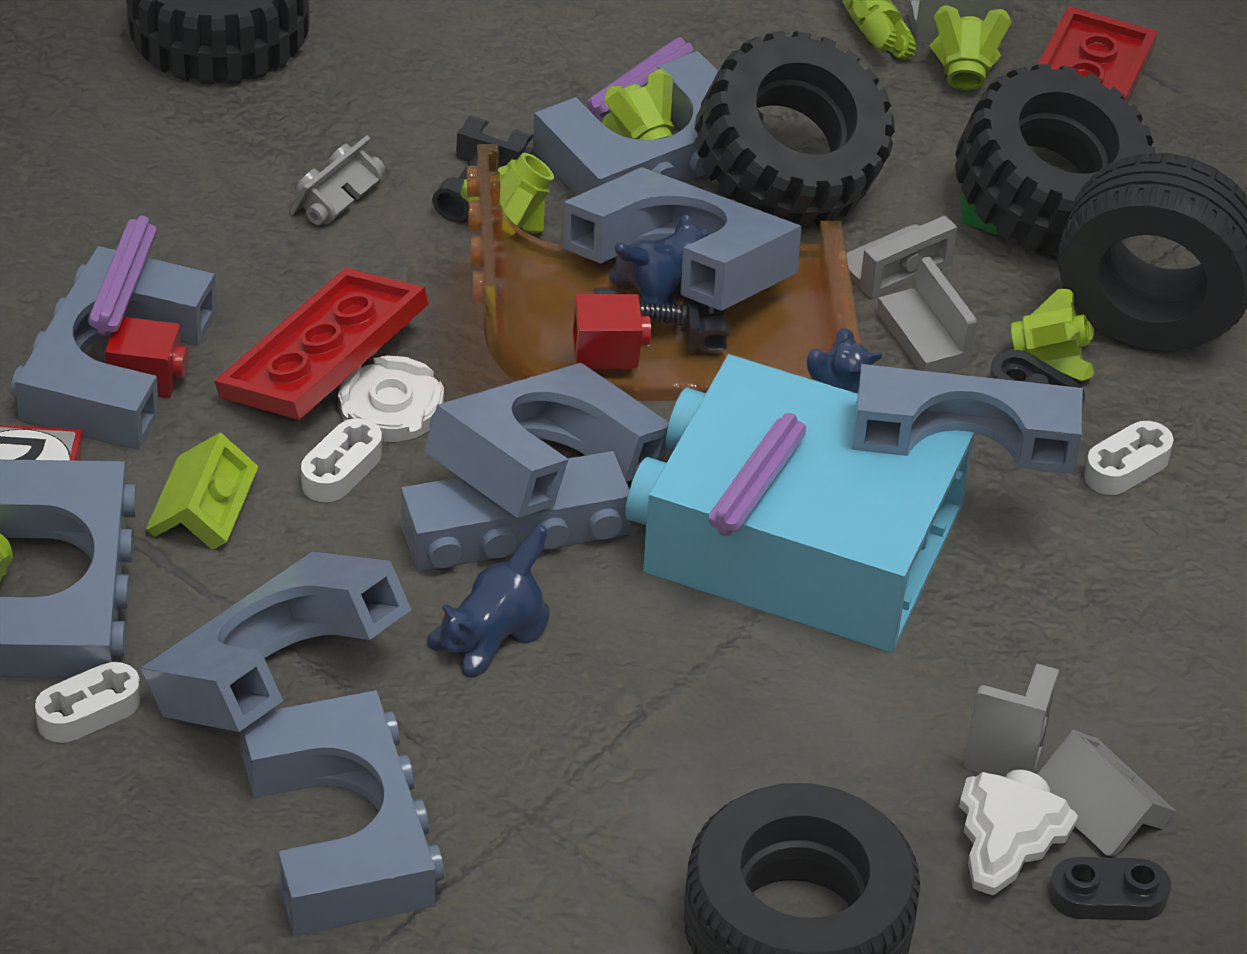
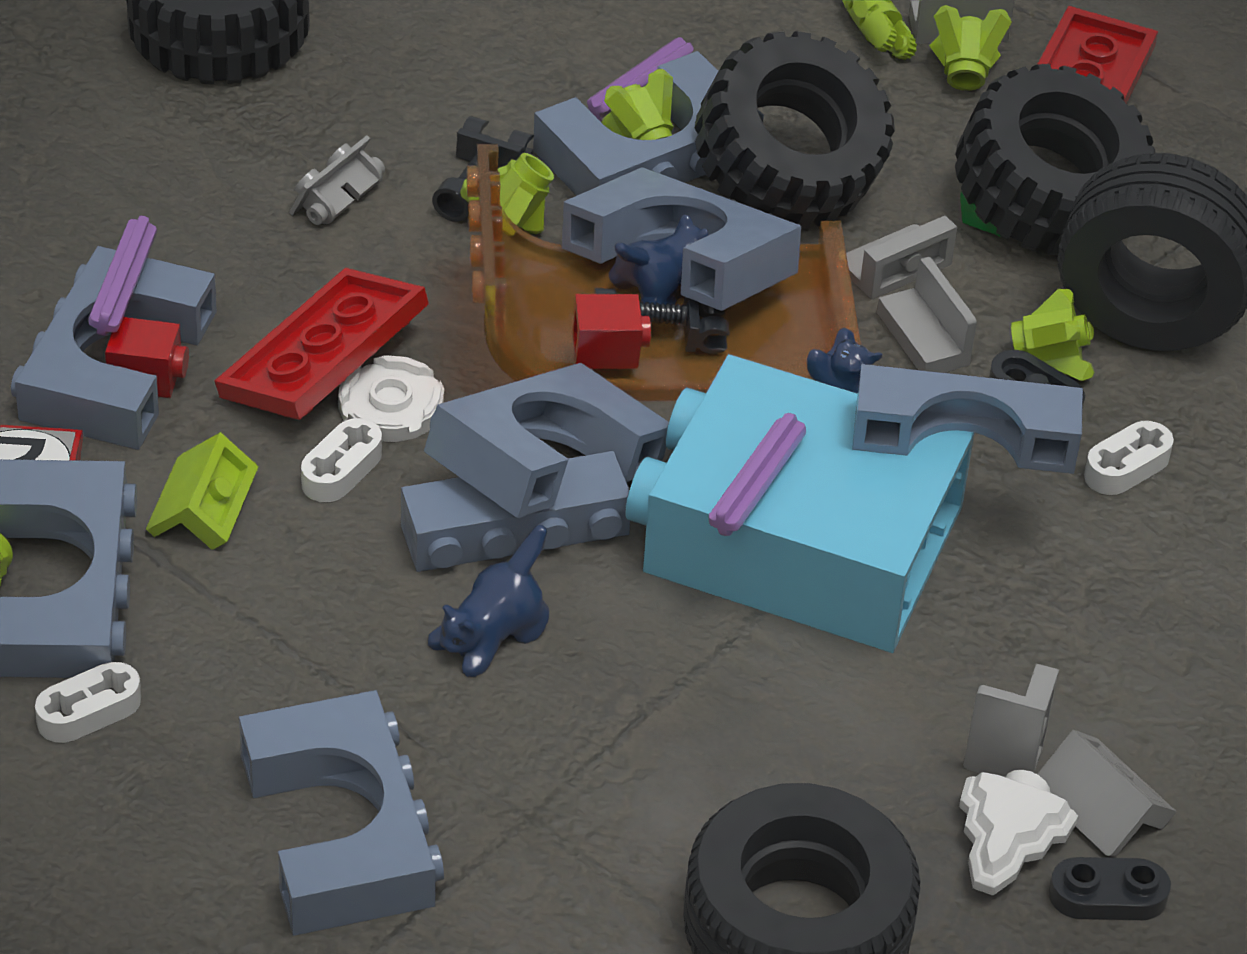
sand blue arch [141,551,412,732] -> none

